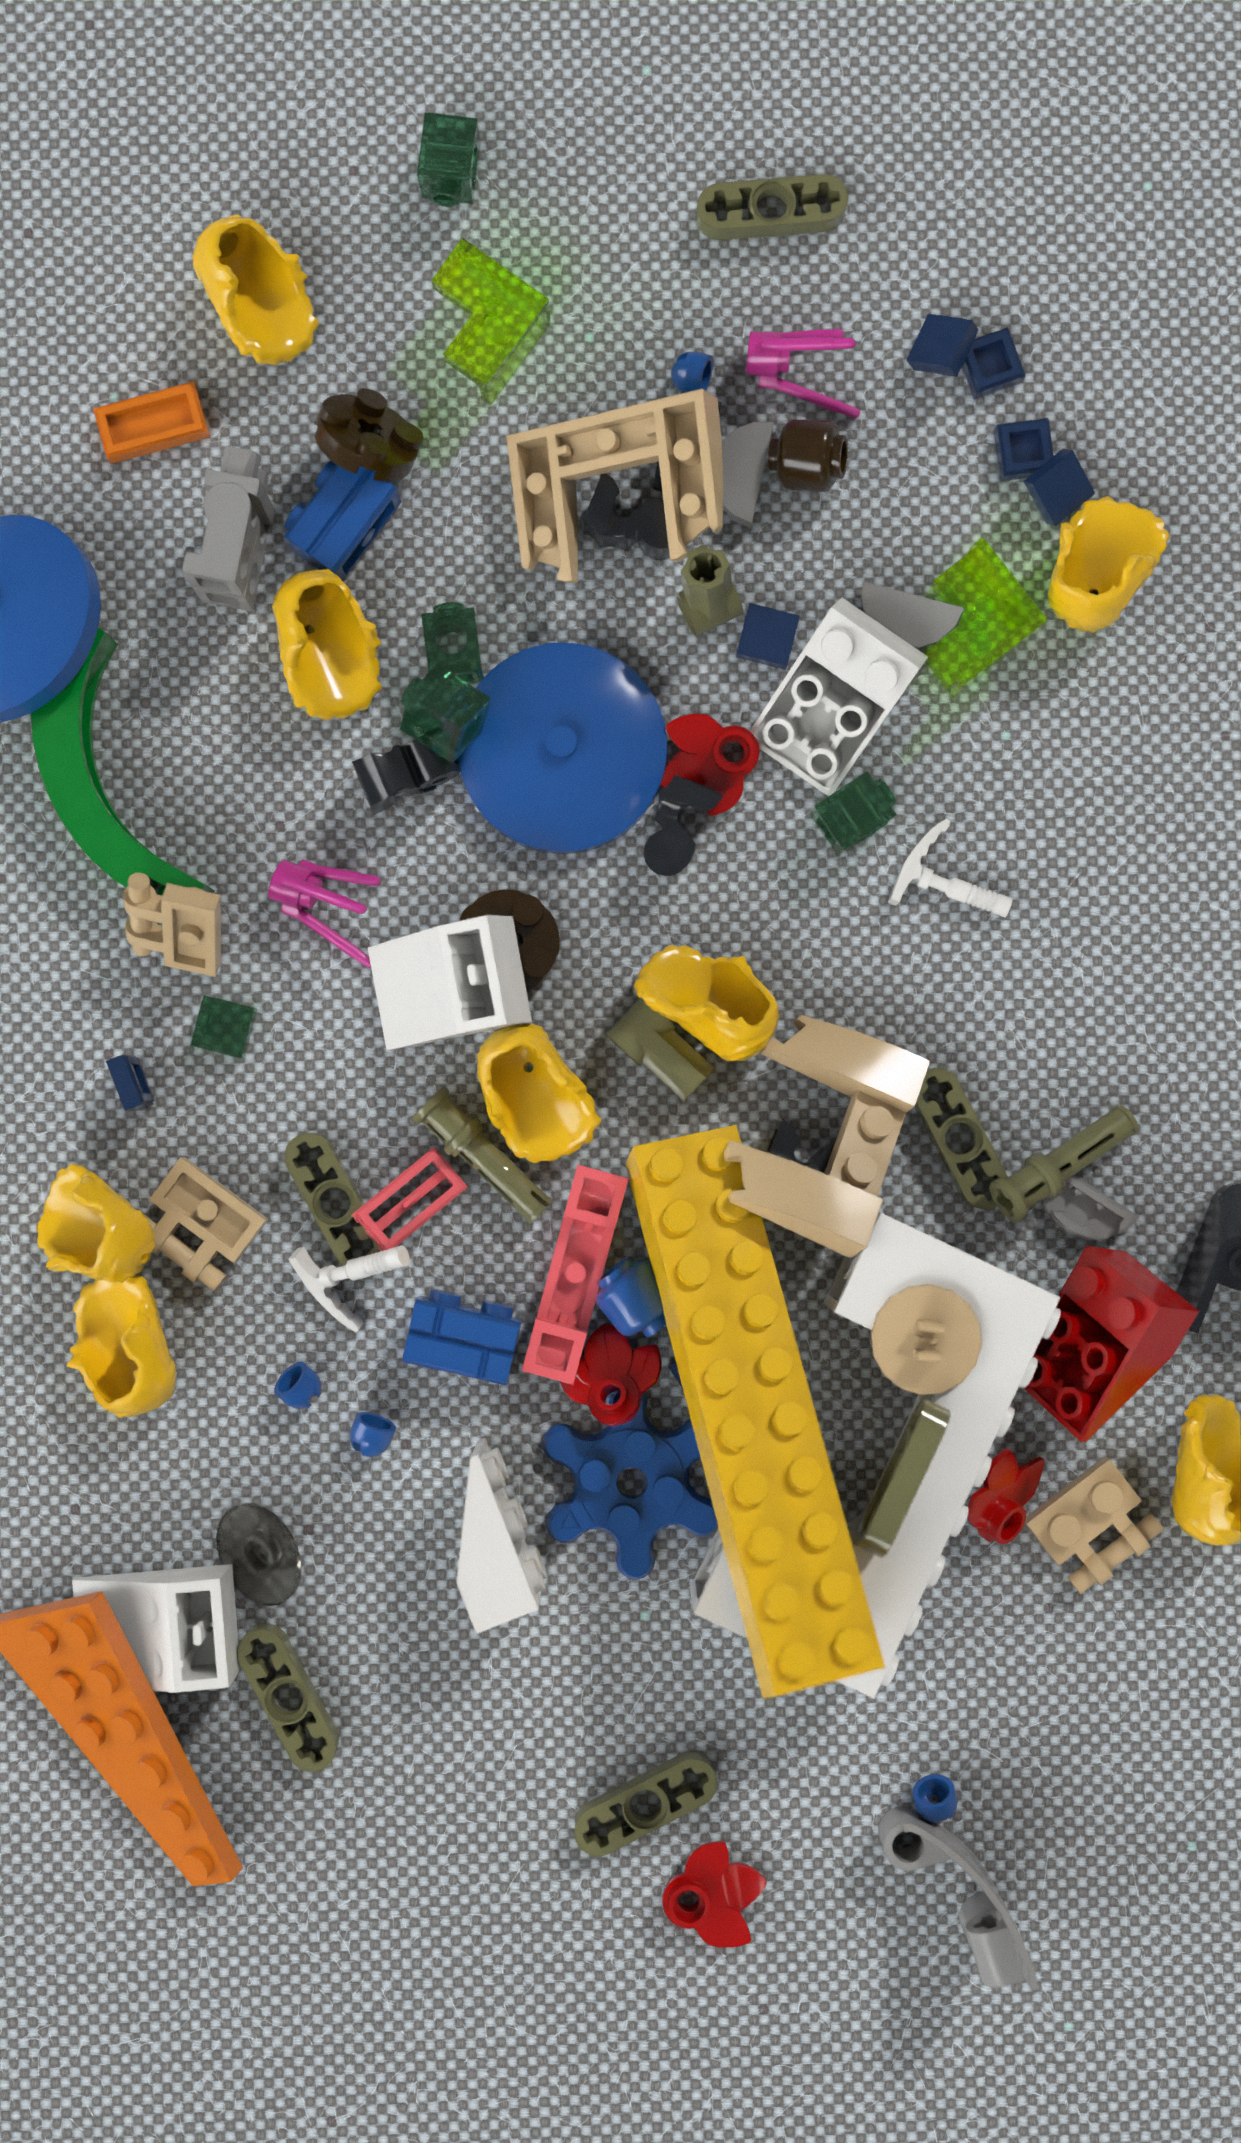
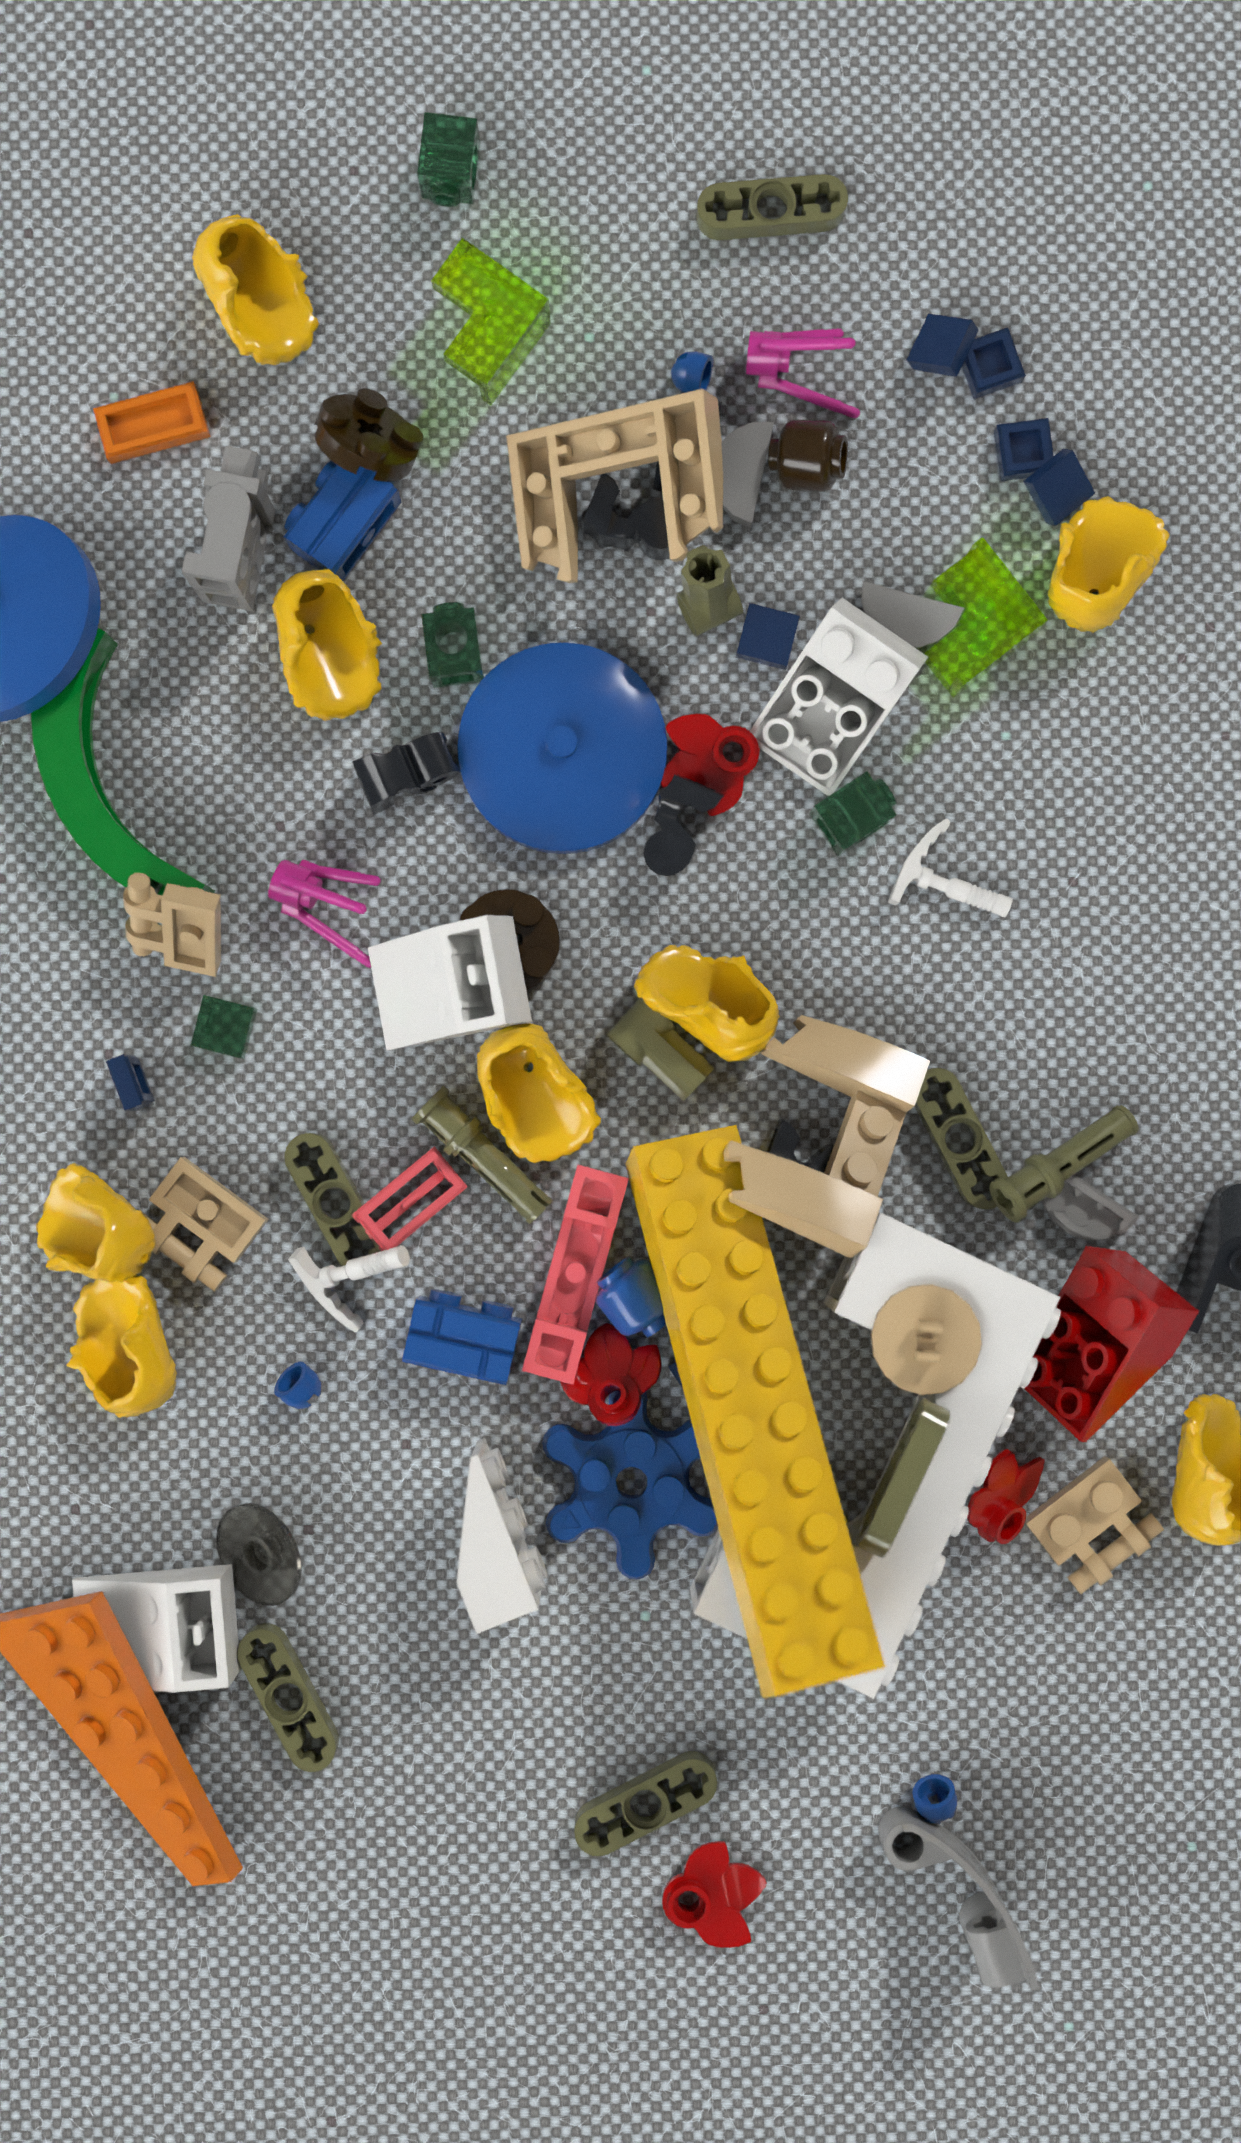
blue hinge [350,1412,396,1457] -> none
clear green brick [400,664,491,763] -> none

